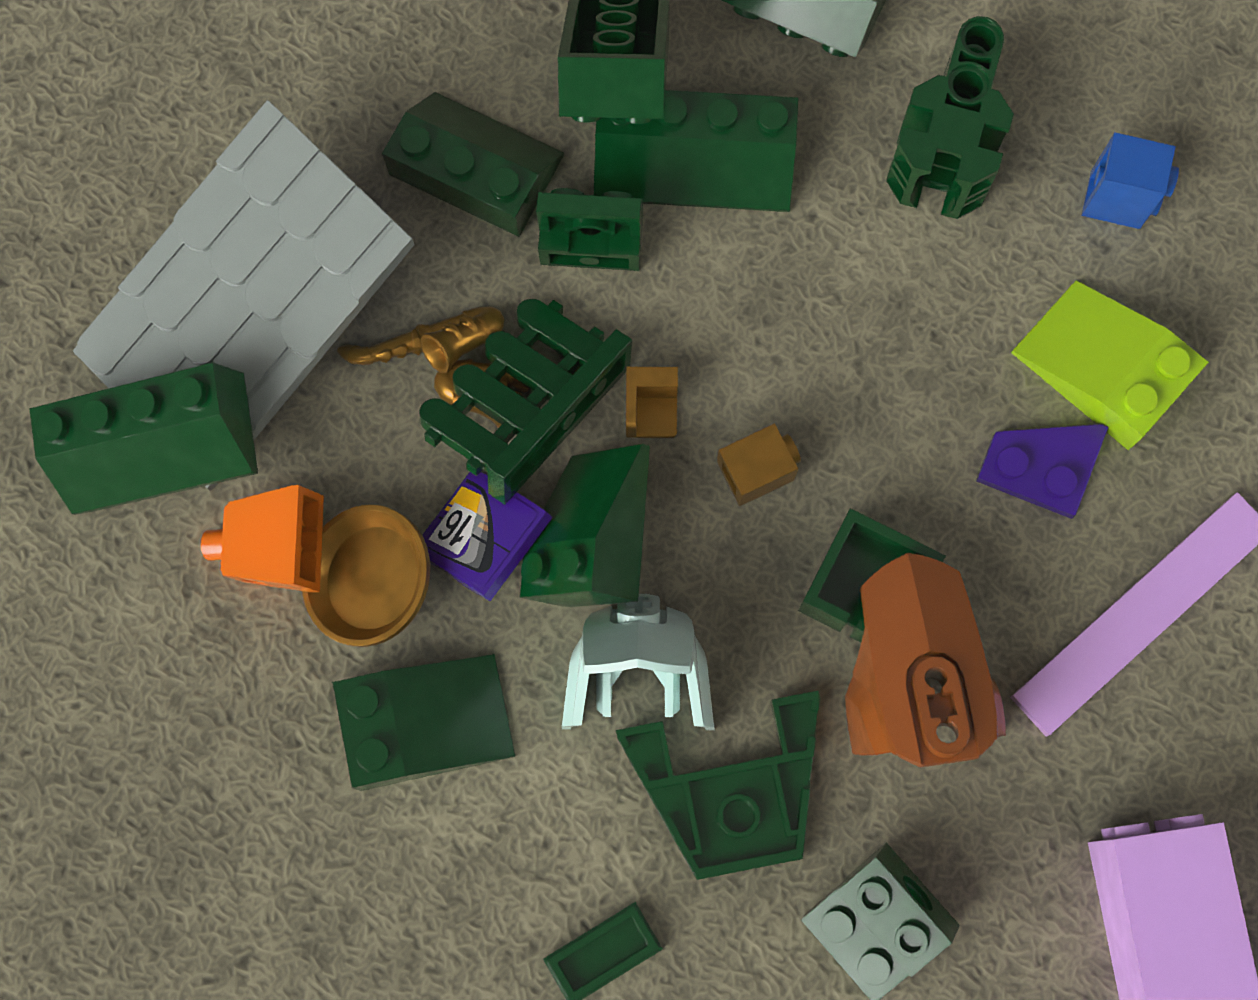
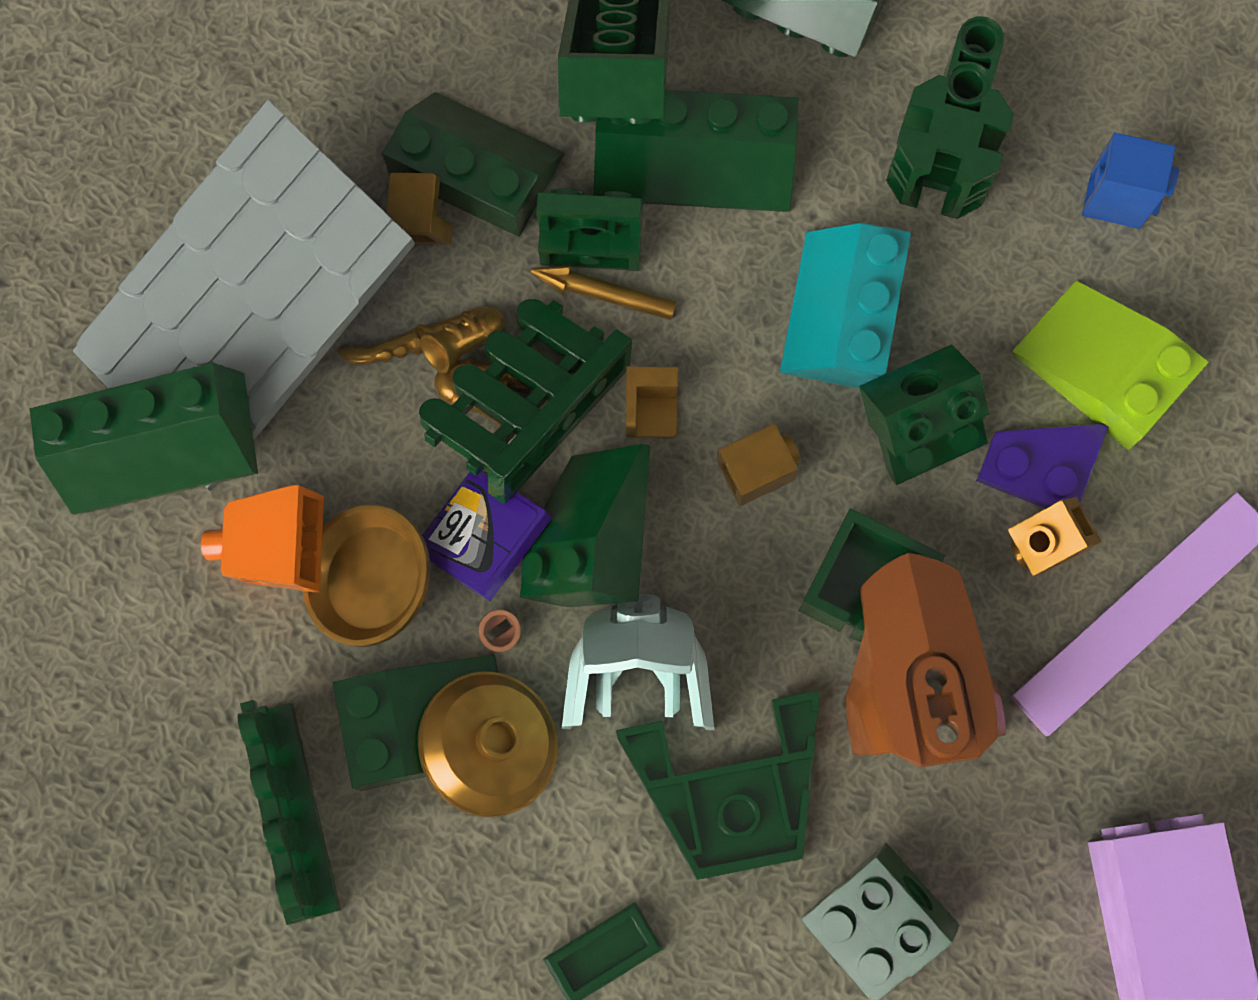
none -> dark green fence [238,700,341,925]
none -> pearl gold panel [386,173,453,245]
none -> pearl gold piece [418,672,558,817]
none -> nougat hinge [478,609,521,652]
none -> pearl gold piece [530,265,677,320]
none -> teal slope [780,223,911,389]
none -> dark green brick [859,344,989,485]
none -> brick [1008,497,1102,576]

